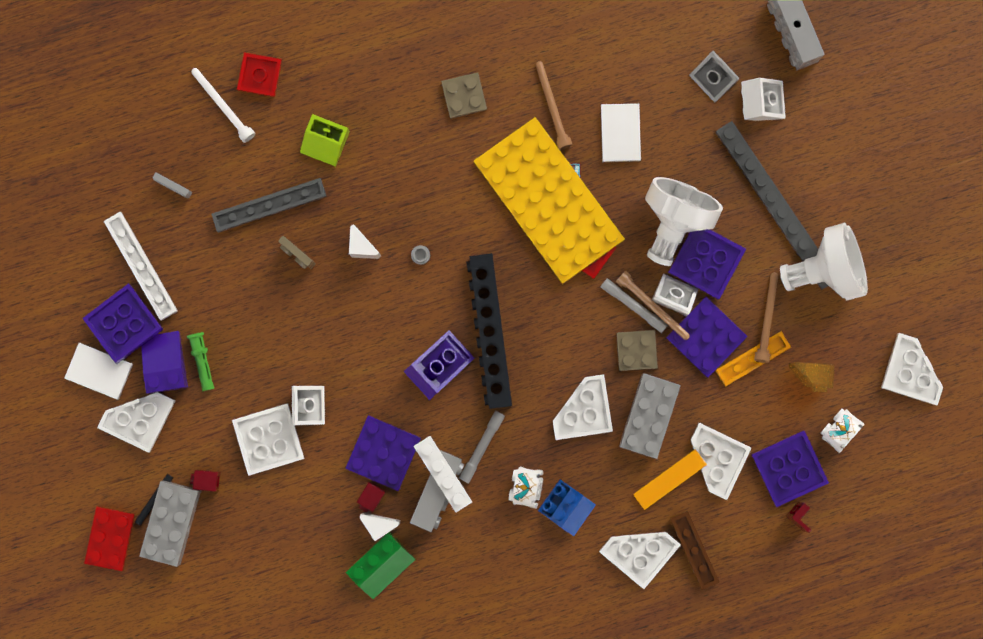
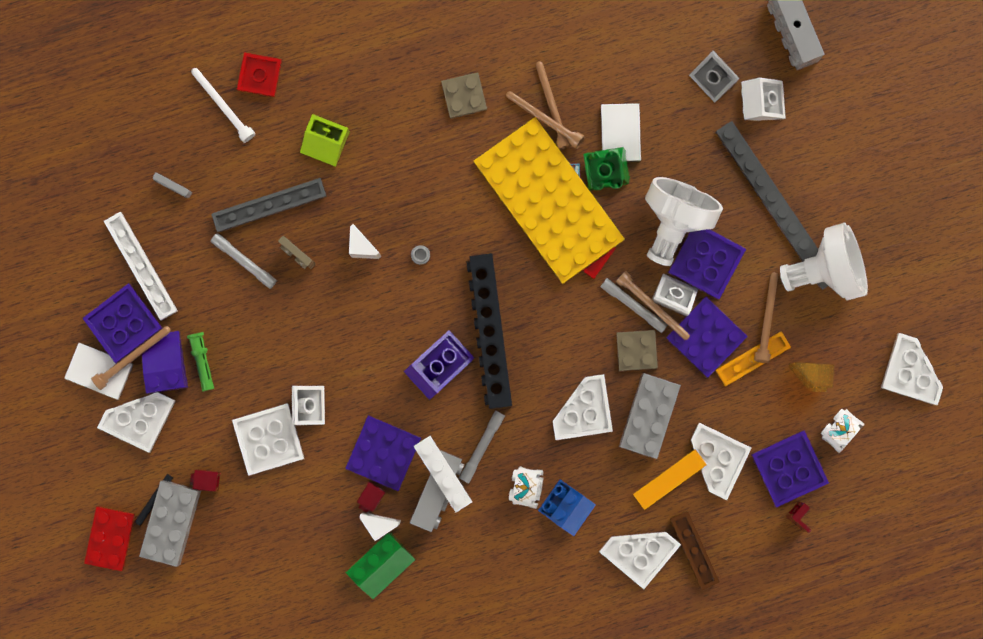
none -> medium nougat piece [91,326,171,390]
none -> light grey piece [210,233,277,289]
none -> medium nougat piece [506,91,585,149]
none -> green slope [583,147,630,190]

